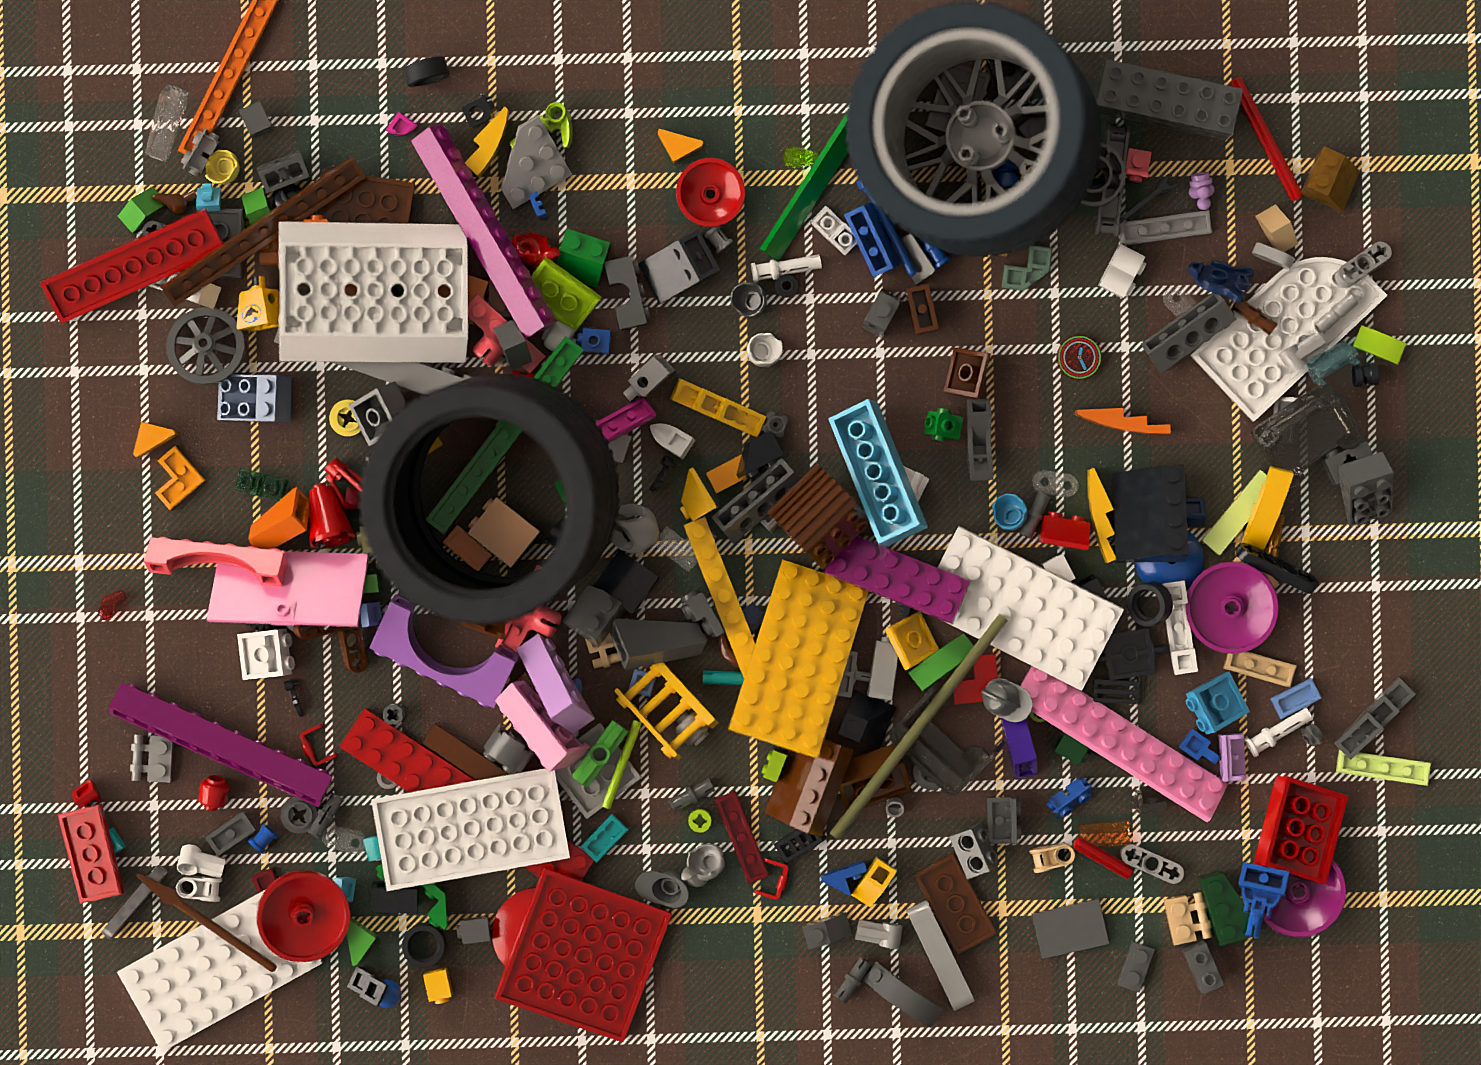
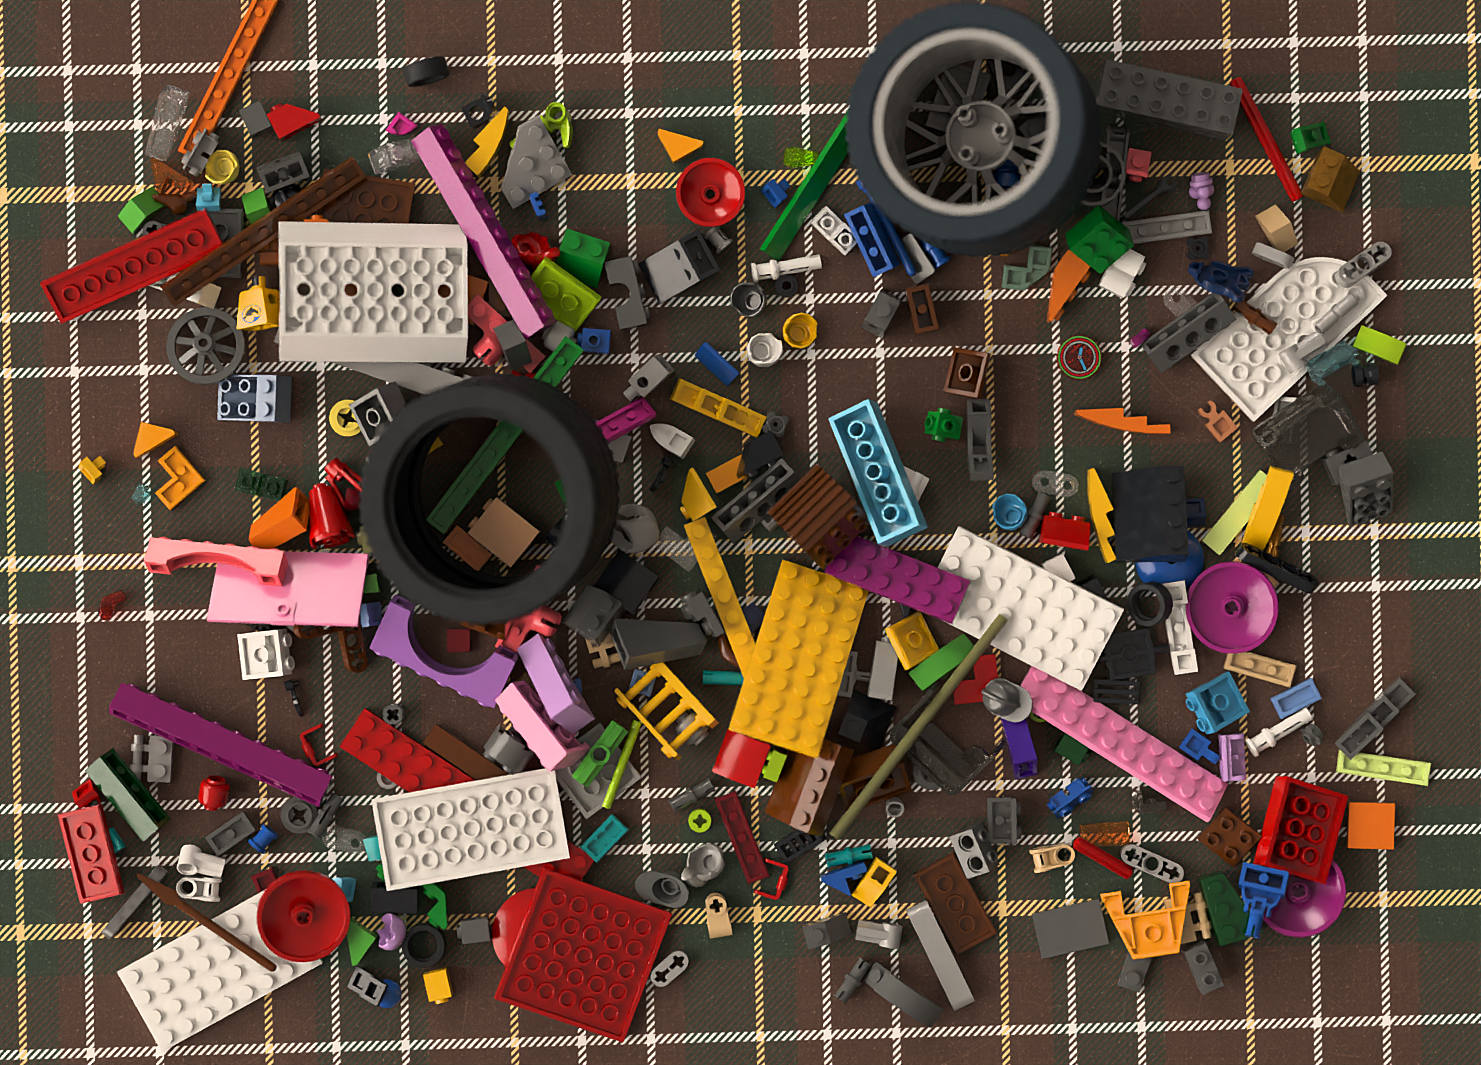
none -> yellow tile [78,456,106,485]
none -> brick [85,748,171,842]
none -> clear light blue plate [131,483,151,505]
none -> clear orange slope [150,157,195,194]
none -> red slope [266,103,322,142]
none -> clear slope [367,138,422,175]
none -> lavender hair [377,913,406,950]
none -> dark red tile [447,629,471,652]
none -> light grey beam [651,950,689,987]
none -> blue slope [695,342,739,386]
none -> tan piece [705,892,733,939]
none -> red slope [712,729,771,789]
none -> blue tile [761,179,790,208]
none -> yellow hair [783,312,818,349]
none -> teal pin [825,844,873,868]
none -> orange slope [1047,249,1091,323]
none -> green brick [1065,205,1134,274]
none -> light orange wing [1100,881,1190,960]
none -> magenta tile [1129,327,1152,348]
none -> black plate [1186,237,1210,260]
none -> reddish brown hinge [1197,808,1262,867]
none -> nougat plate [1198,400,1238,443]
none -> green slope [1290,122,1331,154]
none -> orange tile [1346,802,1395,849]

